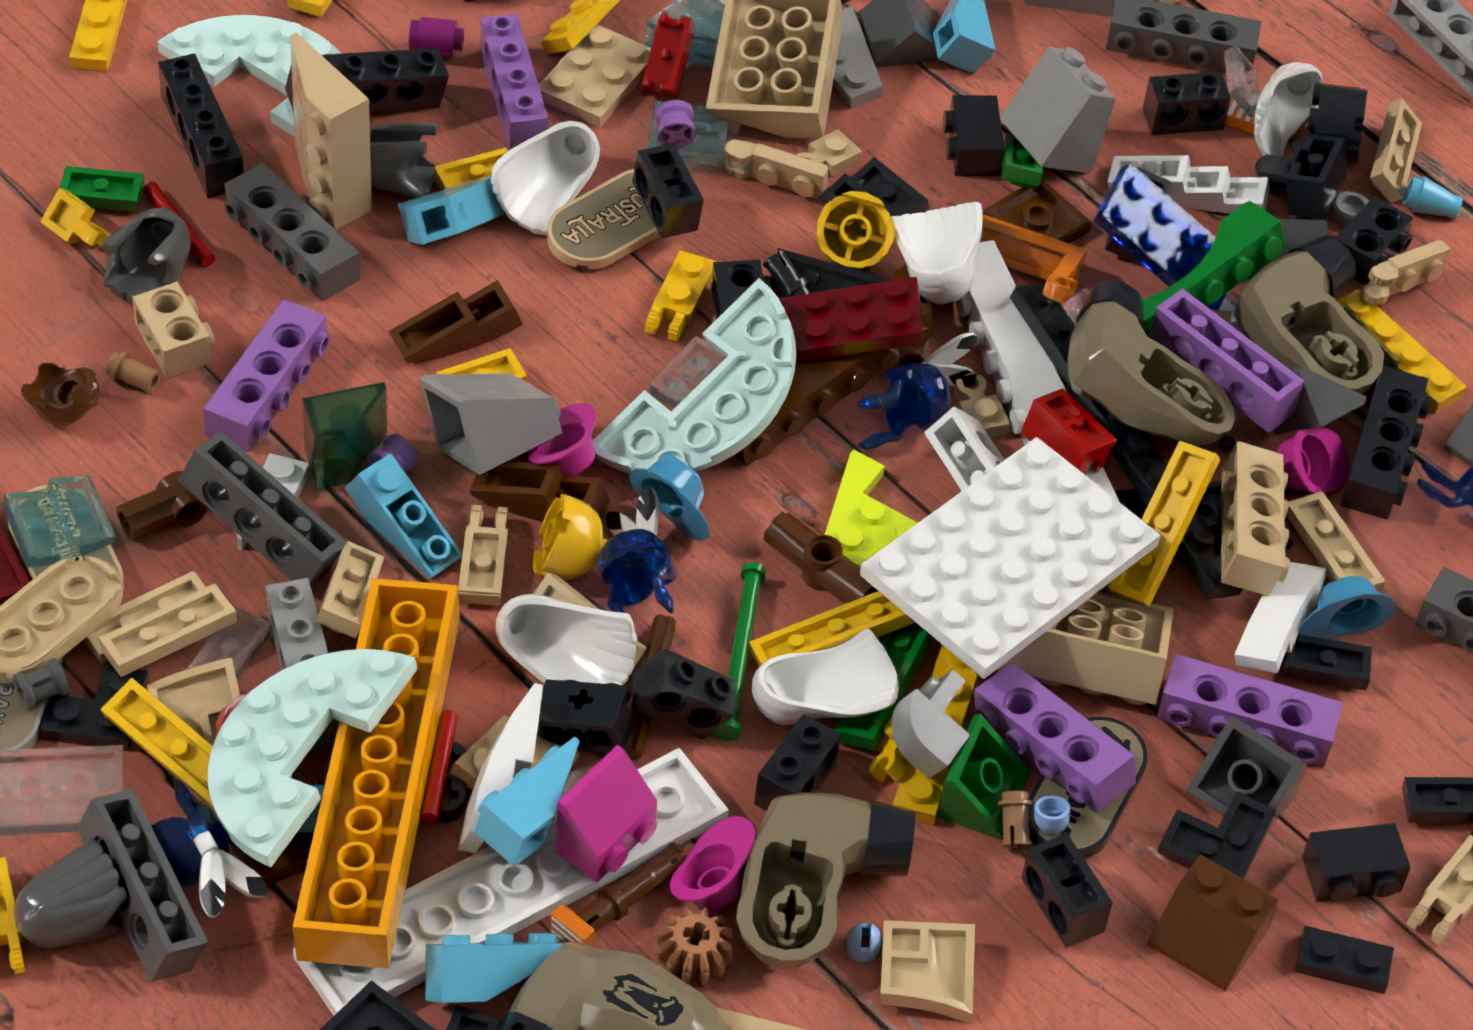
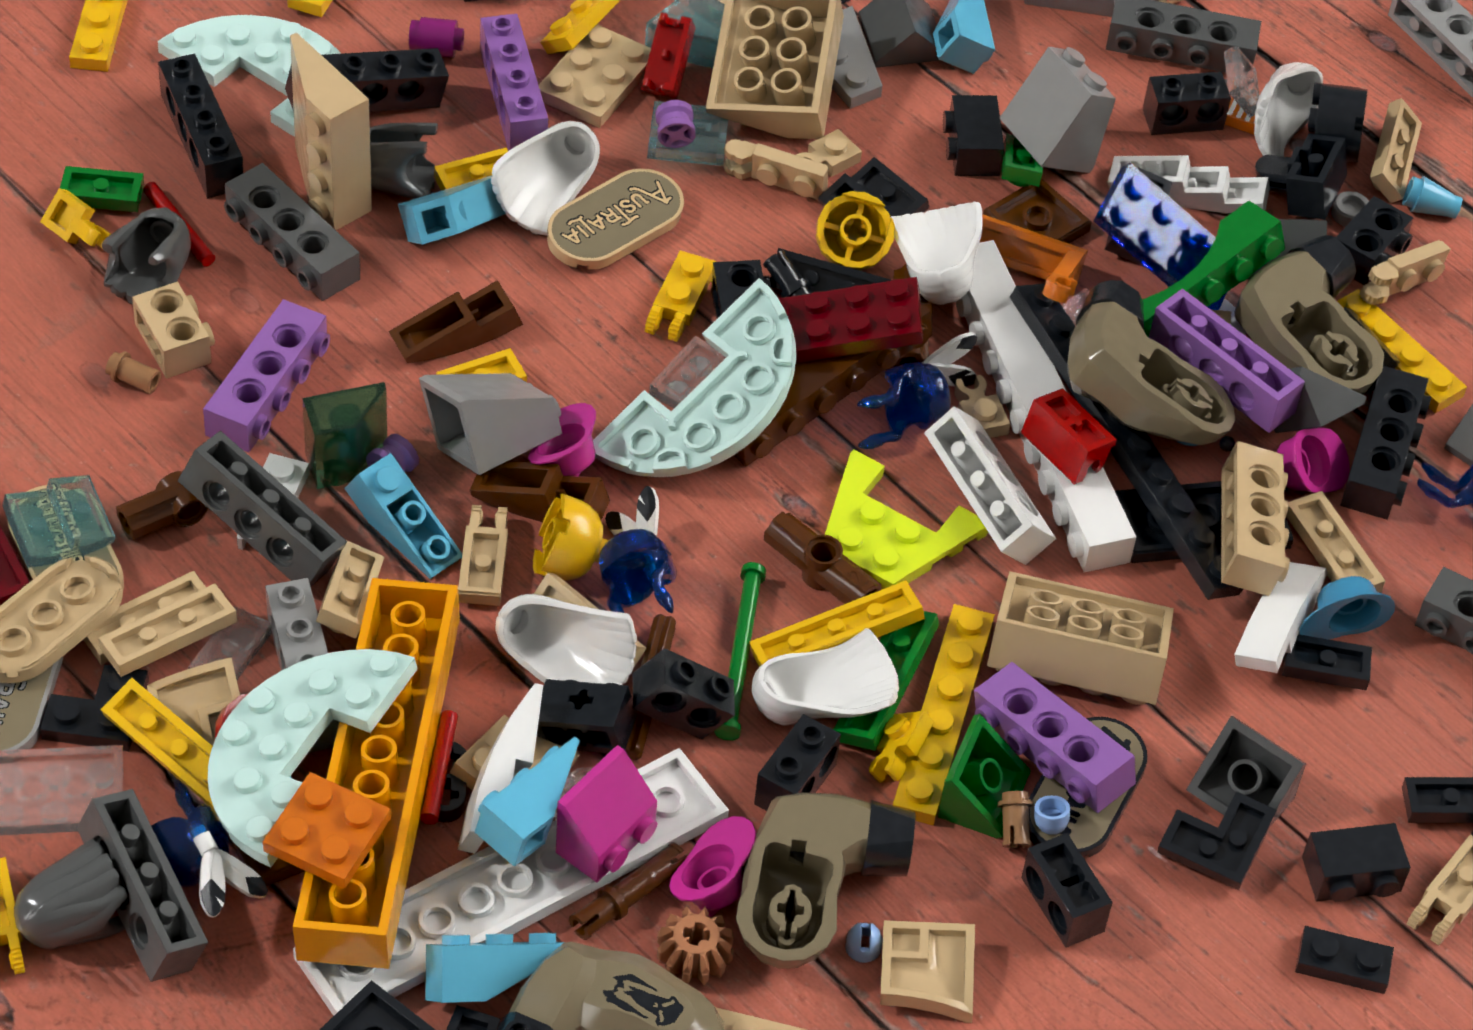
dark grey bush [12,658,70,711] -> none
reddish brown hair [21,362,99,426] -> none
orange tile [550,904,595,947] -> none
dark azure piece [629,453,710,541] -> none
black brick [632,143,704,239] -> none
white plate [860,437,1160,679] -> none
light grey brick [891,669,970,779] -> none
yellow plate [1108,441,1221,608] -> none
reddish brown slope [1147,854,1279,991] -> none
medium lavender brick [1157,654,1343,767] -> none
none -> orange plate [263,772,391,889]

